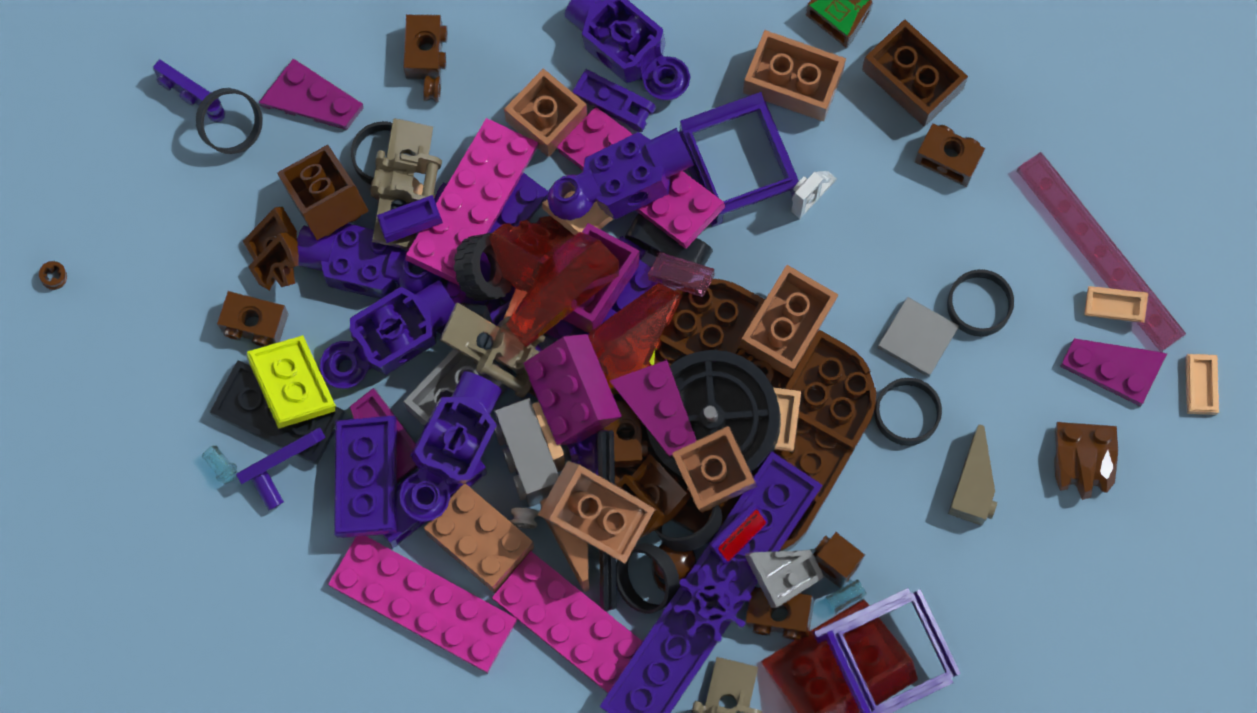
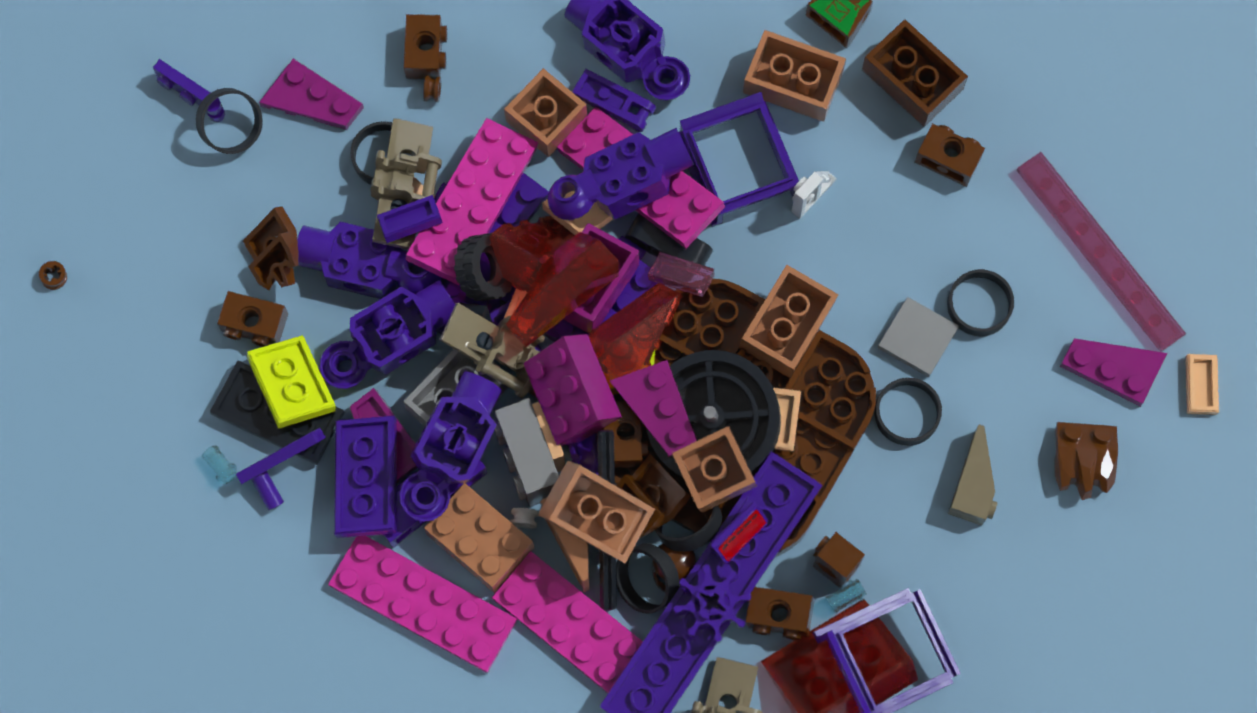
reddish brown brick [277,144,369,240] -> none
light grey wing [745,550,824,608] -> none
light nougat tile [1084,286,1148,323] -> none

